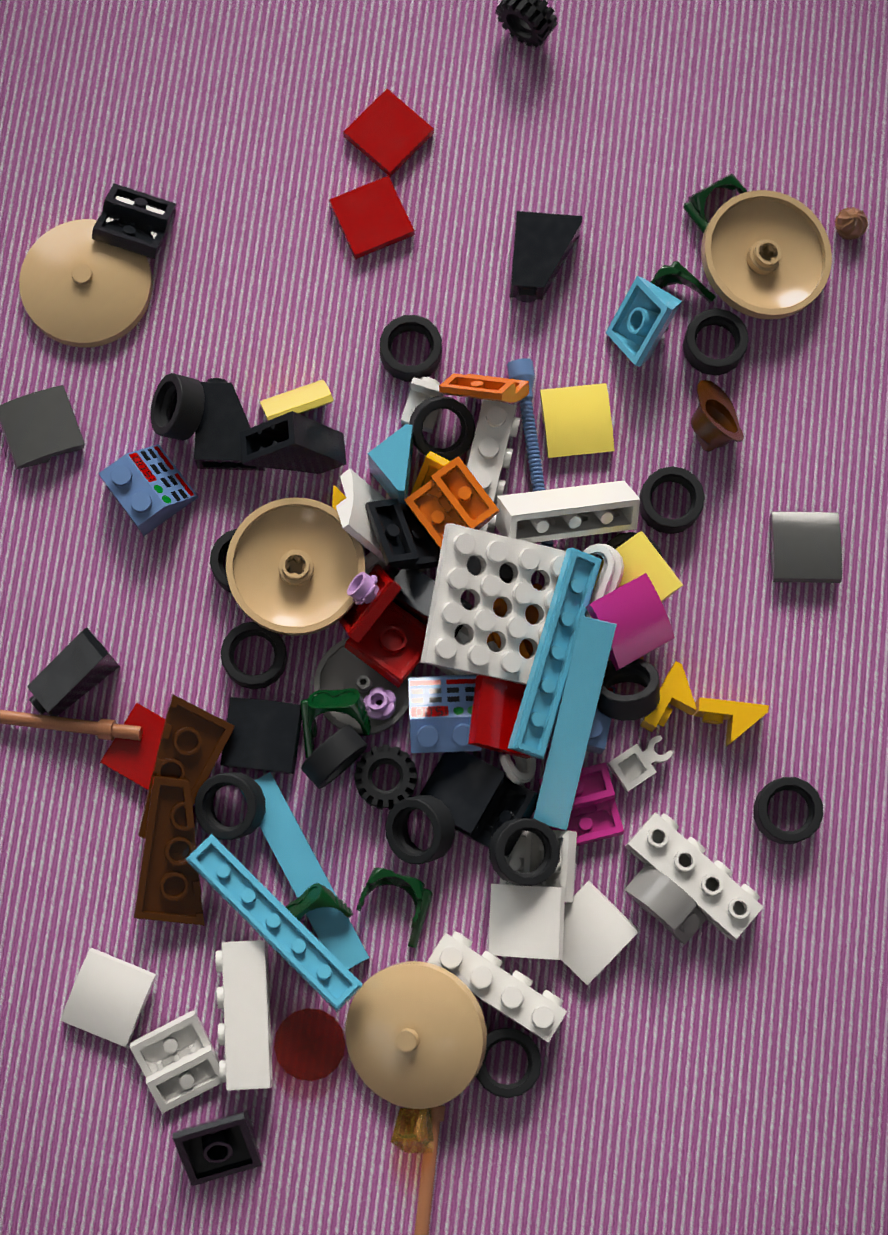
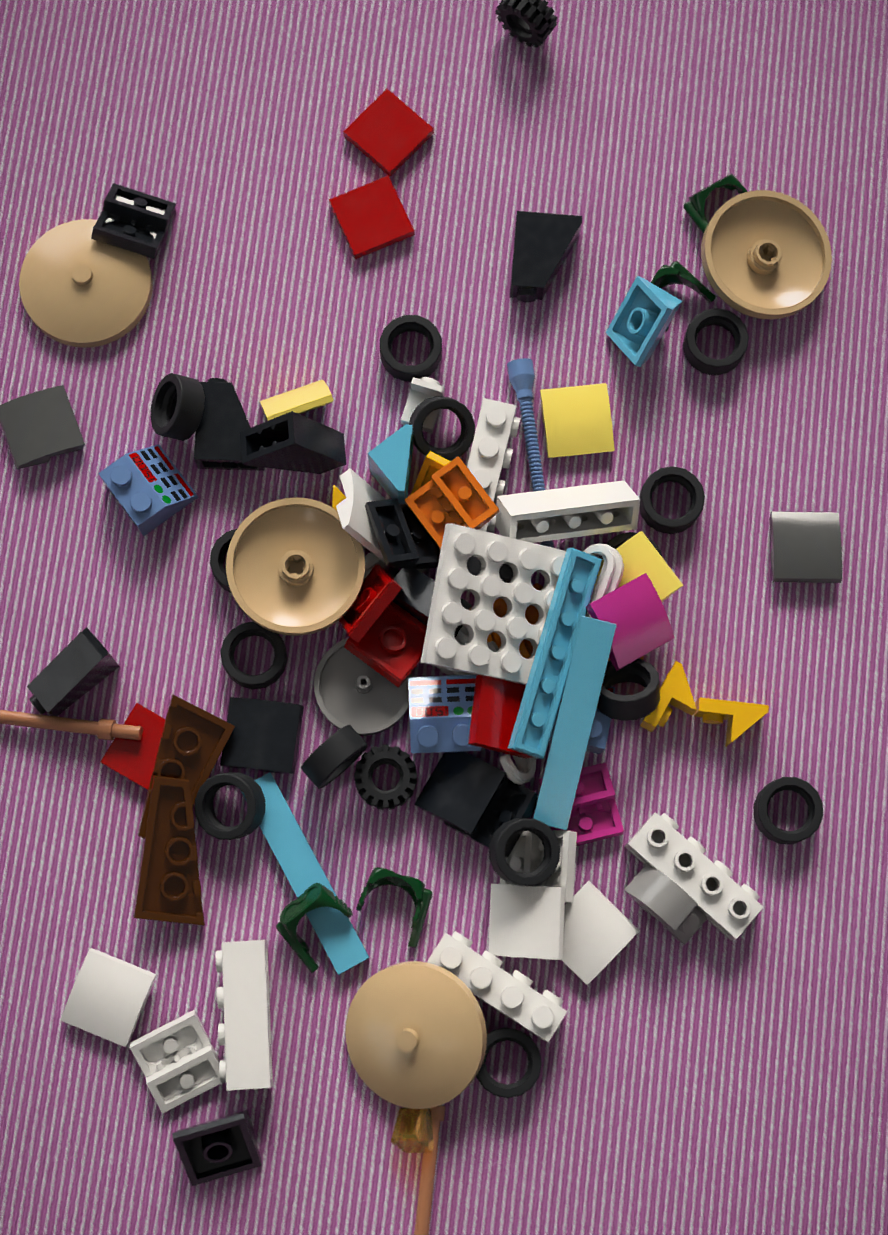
medium azure tile [186,834,363,1012] -> none
clear red tile [274,1008,346,1081] -> none
dark green helmet [301,688,371,758] -> none
lavender plate [347,572,379,605] -> none
lavender plate [363,687,396,720] -> none
black tyre [385,795,455,865] -> none
orange slope [439,373,529,403] -> none
white plate [607,735,673,793] -> none
reddish brown piece [690,380,744,452] -> none
medium nougat plate [835,207,868,240] -> none

